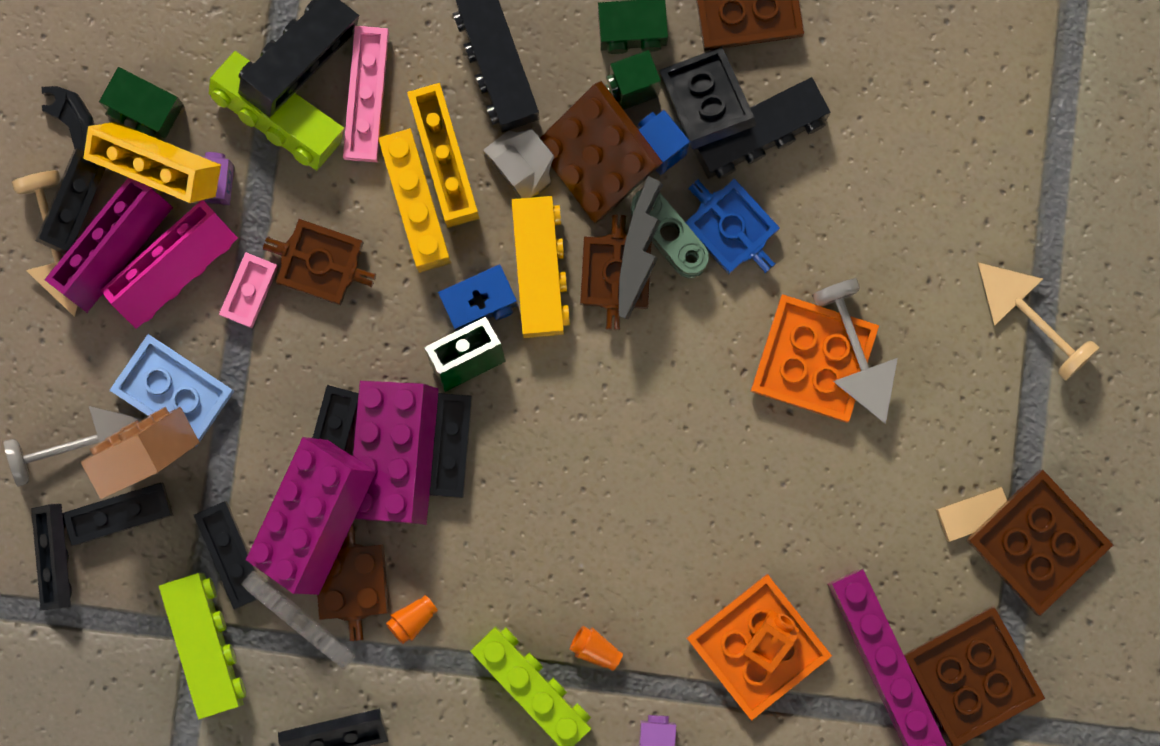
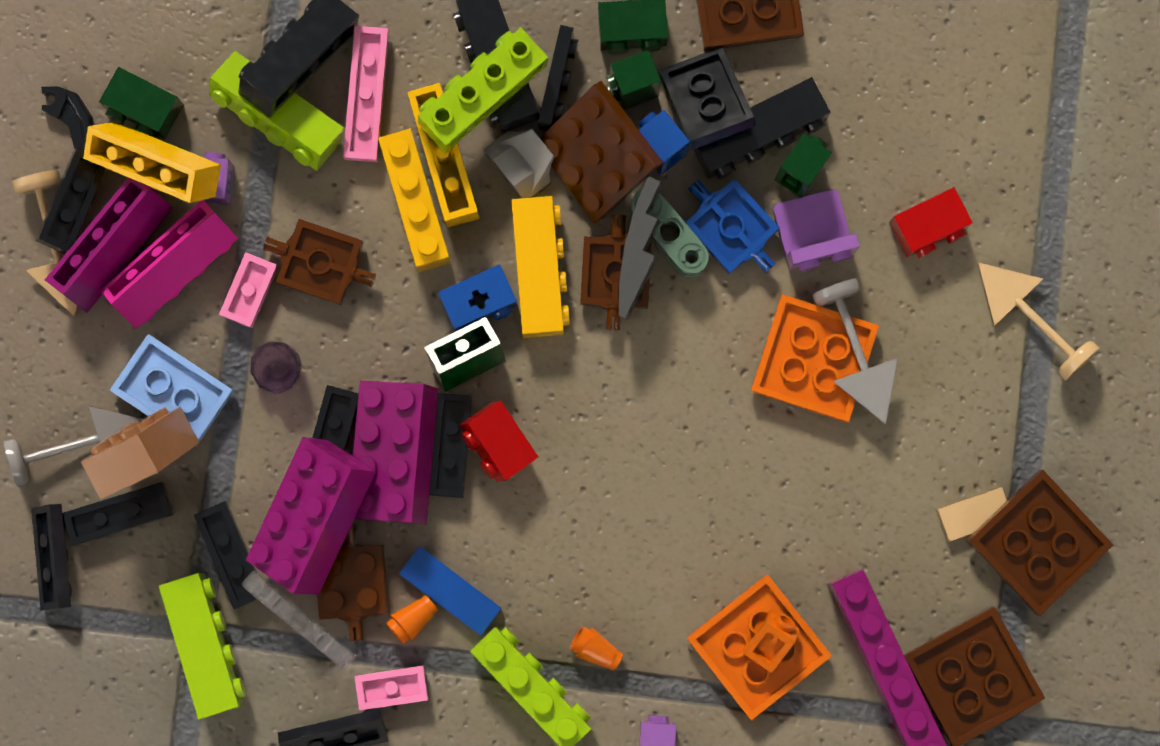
none -> hair [250,341,302,394]
none -> bright pink plate [355,665,429,711]
none -> blue tile [399,546,502,636]
none -> lime brick [418,27,548,154]
none -> red brick [459,400,539,482]
none -> black plate [538,25,579,131]
none -> medium lavender bracket [773,189,860,272]
none -> dark green brick [774,133,832,197]
none -> red brick [889,187,973,258]

